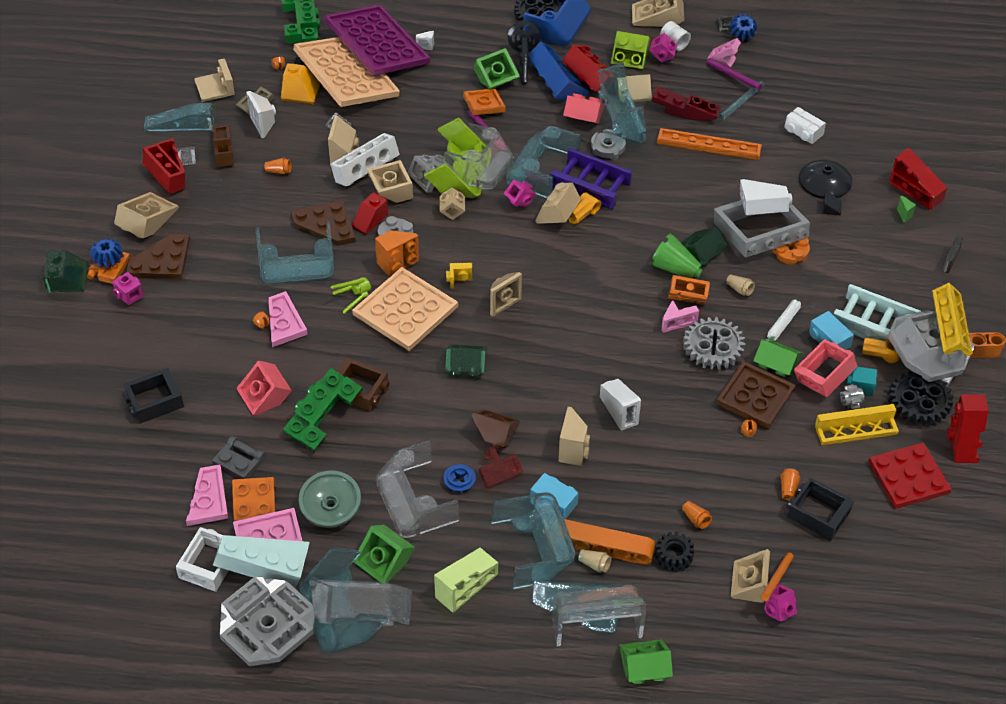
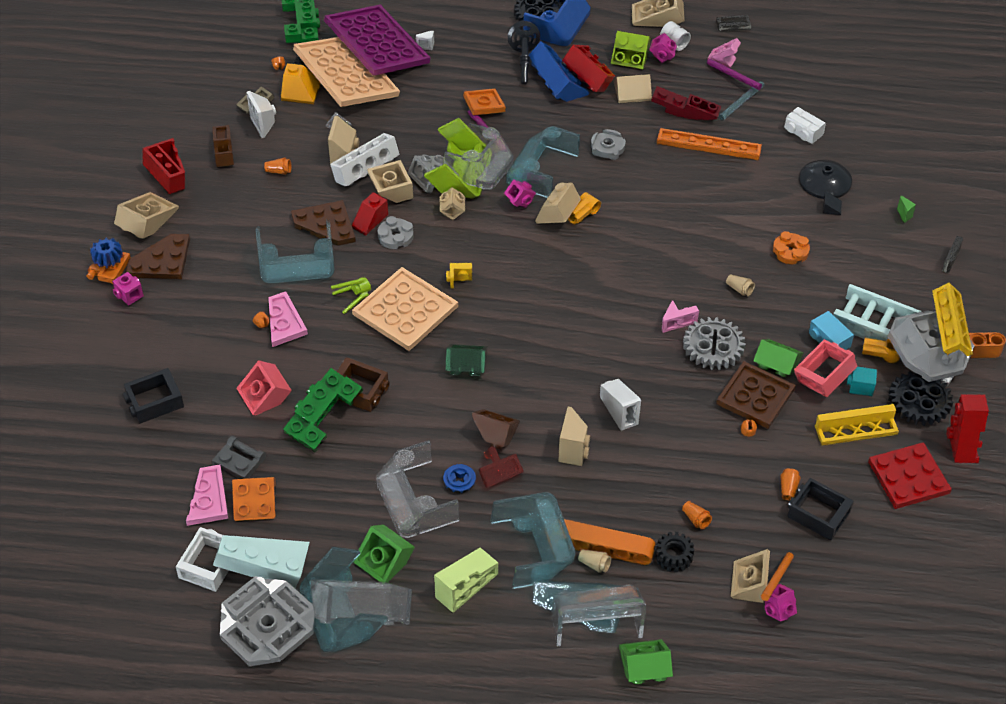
clear green slope [42,250,88,293] -> none
clear light blue wedge [144,103,215,131] -> none
clear slope [177,147,196,165] -> none
tan bracket [194,58,235,102] -> none
bright pink wing [233,508,302,541] -> none
sand green dish [299,471,361,528] -> none
orange slope [375,230,419,276] -> none
bright green slope [474,48,520,89] -> none
tan slope [490,272,522,317] -> none
medium azure brick [530,473,578,519] -> none
dark purple fence [550,148,632,210] -> none
coral slope [563,93,605,124] -> none
clear light blue windscreen [597,63,647,143] -> none
bright green cone [650,233,703,279] -> none
orange brick [668,275,710,305] -> none
clear green slope [681,227,727,267] -> none
light grey window [714,200,810,258] -> none
blue gear [729,13,758,41] -> none
white slope [740,179,792,215] -> none
white axle [767,300,801,341] -> none
light grey gear [840,384,864,409] -> none
red wedge [889,148,947,210] -> none

